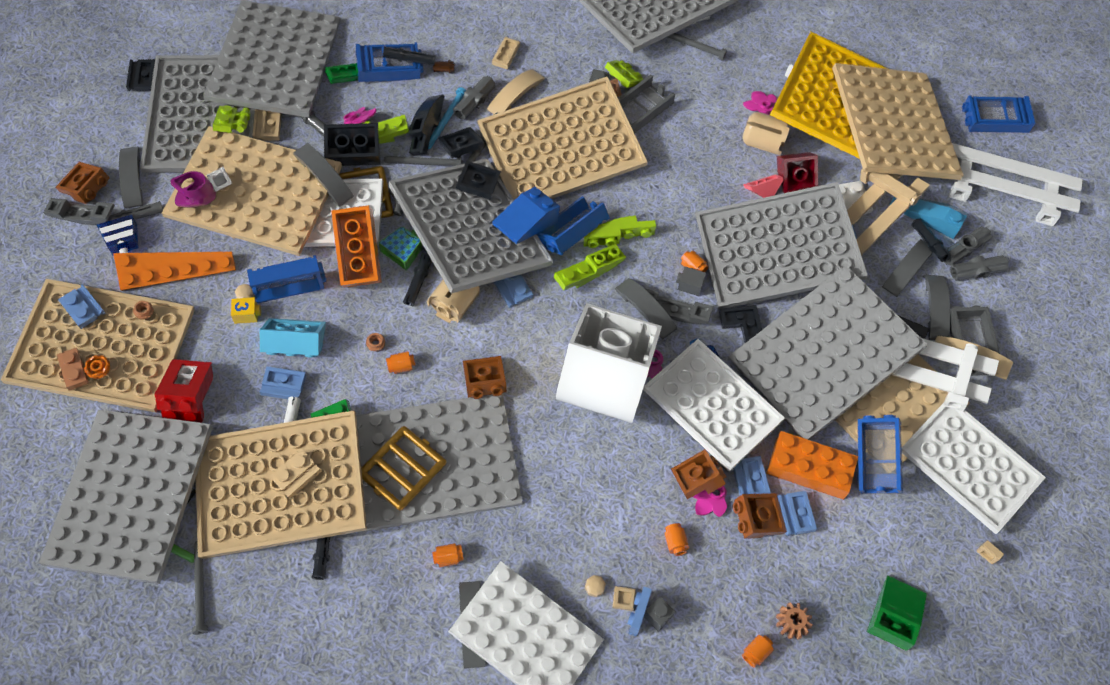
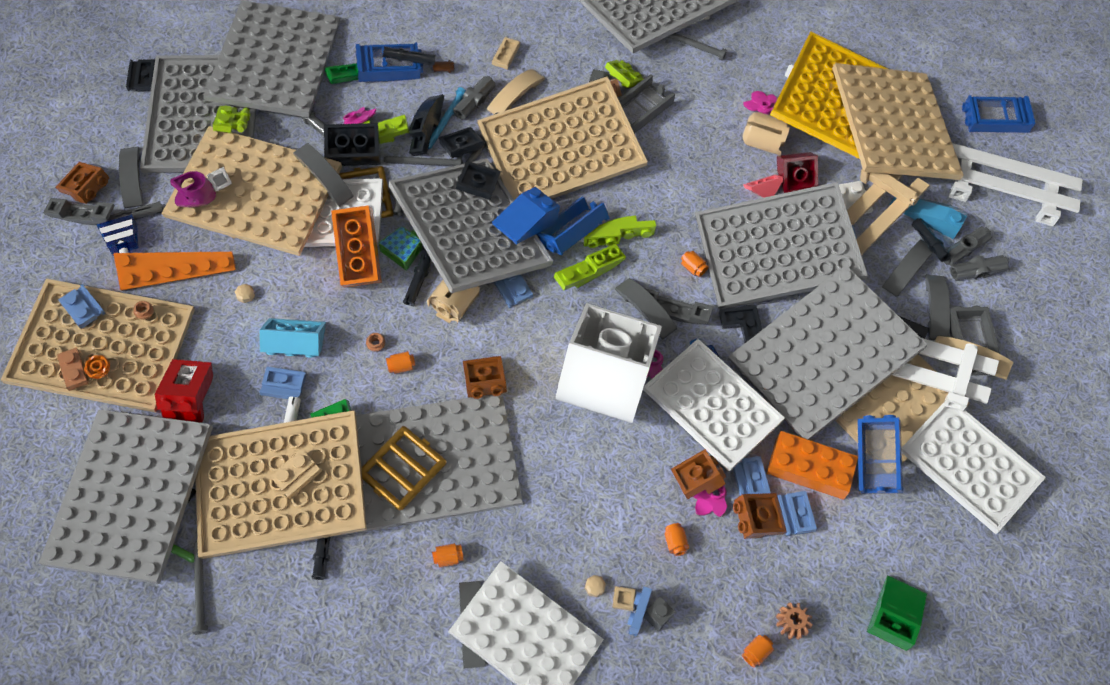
yellow brick [231,297,261,324] -> none
blue door [247,255,327,304] -> none
tan plate [252,109,282,141] -> none
dark grey brick [676,267,706,296] -> none
tan tile [977,540,1004,564] -> none

